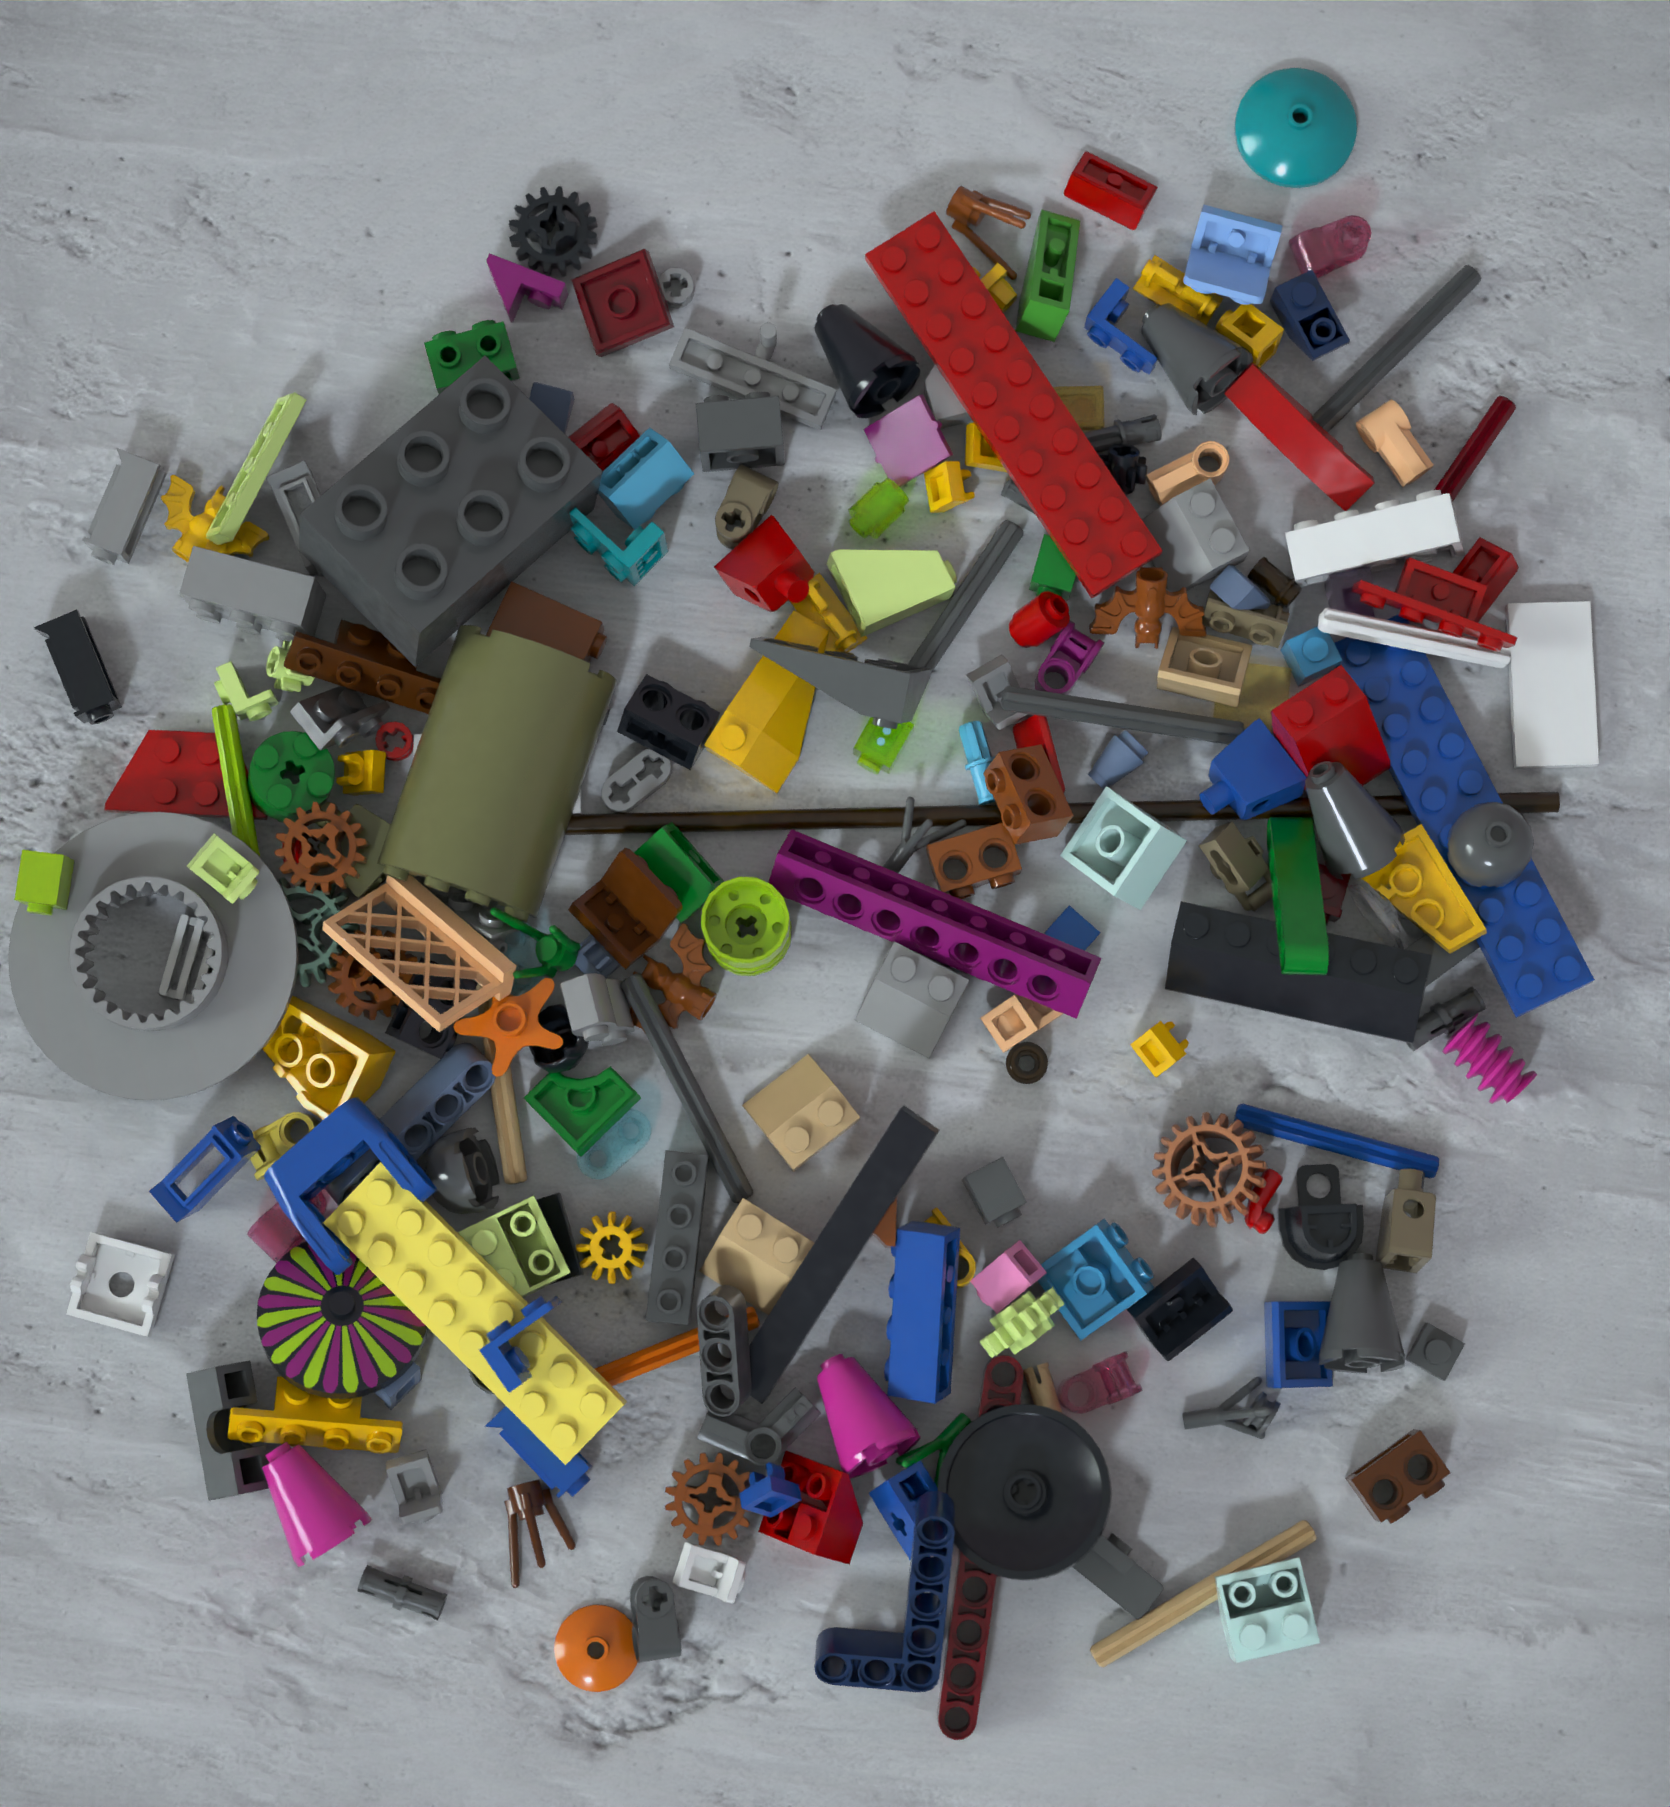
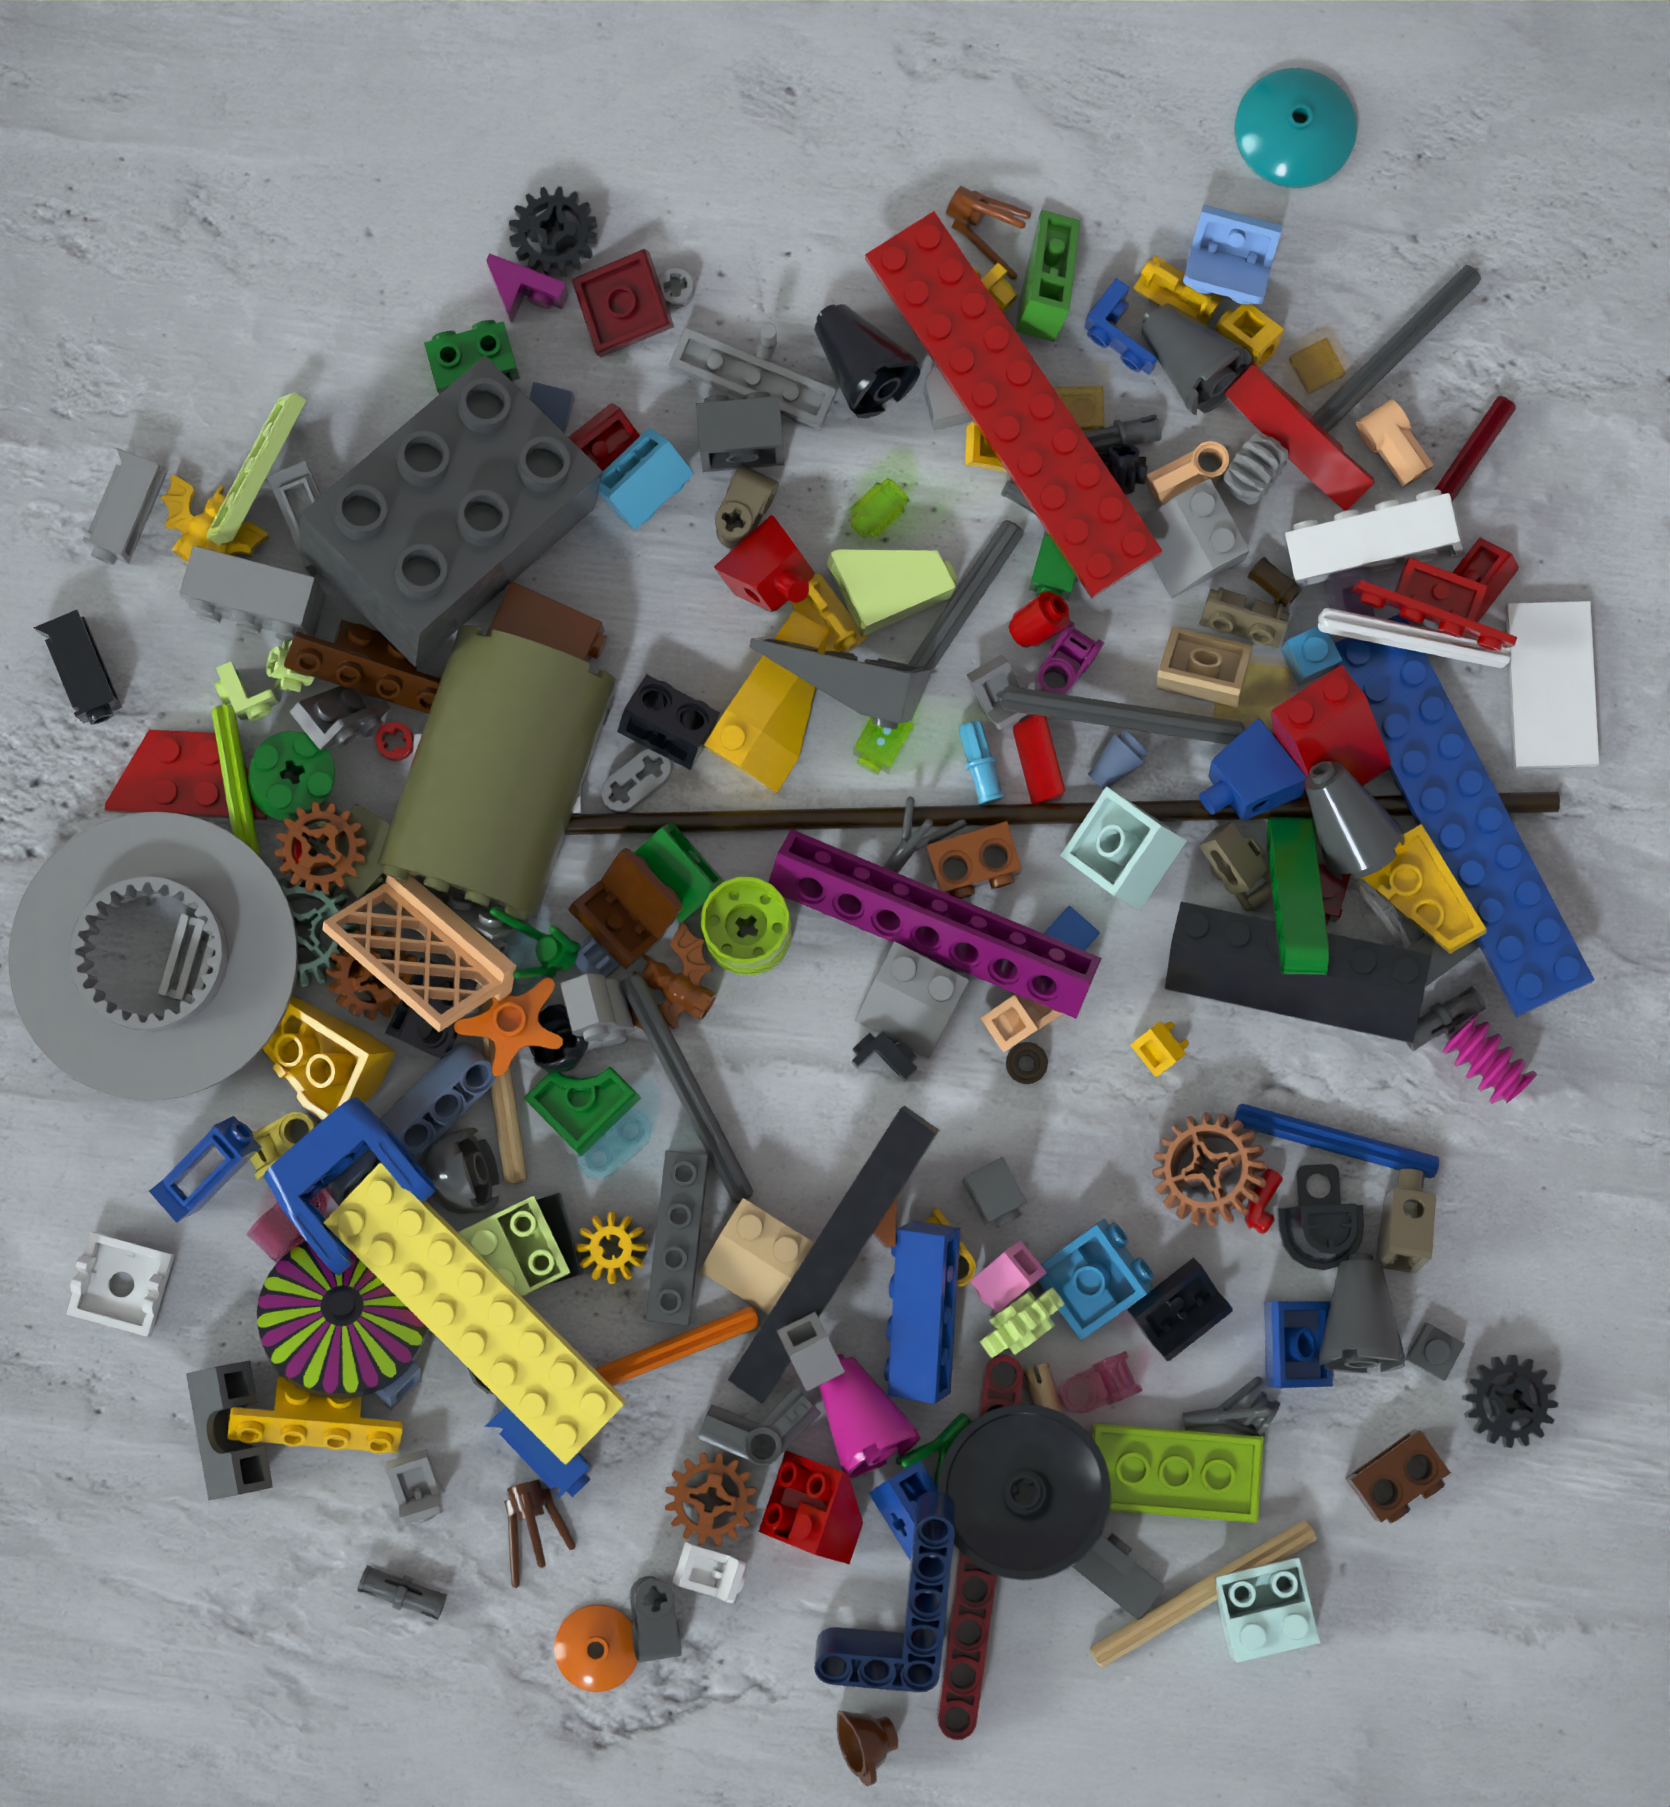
lime brick [14,849,75,916] -> none
yellowish green bracket [187,834,260,904] -> none
dark pink cone [262,1441,372,1567] -> none
yellow tile [336,749,386,796] -> none
blue bracket [479,1295,562,1393] -> none
teal bracket [569,507,668,587] -> none
dark grey beam [697,1285,752,1417] -> none
blue tile [739,1462,802,1518] -> none
tan slope [742,1054,860,1172] -> none
piece [863,394,953,489] -> none
yellow tile [924,461,975,513] -> none
dark orange brick [983,744,1074,845] -> none
red slope [1064,151,1158,230] -> none
dark orange animal [1089,567,1207,649] -> none
sand blue slope [1210,565,1271,610] -> none
dark blue slope [1269,269,1350,361] -> none
clear pink piece [1288,215,1371,278] -> none
dark grey cylinder [1447,802,1534,887] -> none
none -> light grey brick [777,1312,845,1392]
none -> reddish brown piece [837,1710,898,1787]
none -> black bracket [852,1031,917,1082]
none -> lime plate [1091,1423,1264,1523]
none -> light grey gear [1223,433,1288,505]
none -> clear yellow tile [1289,337,1346,395]
none -> black gear [1462,1355,1558,1448]

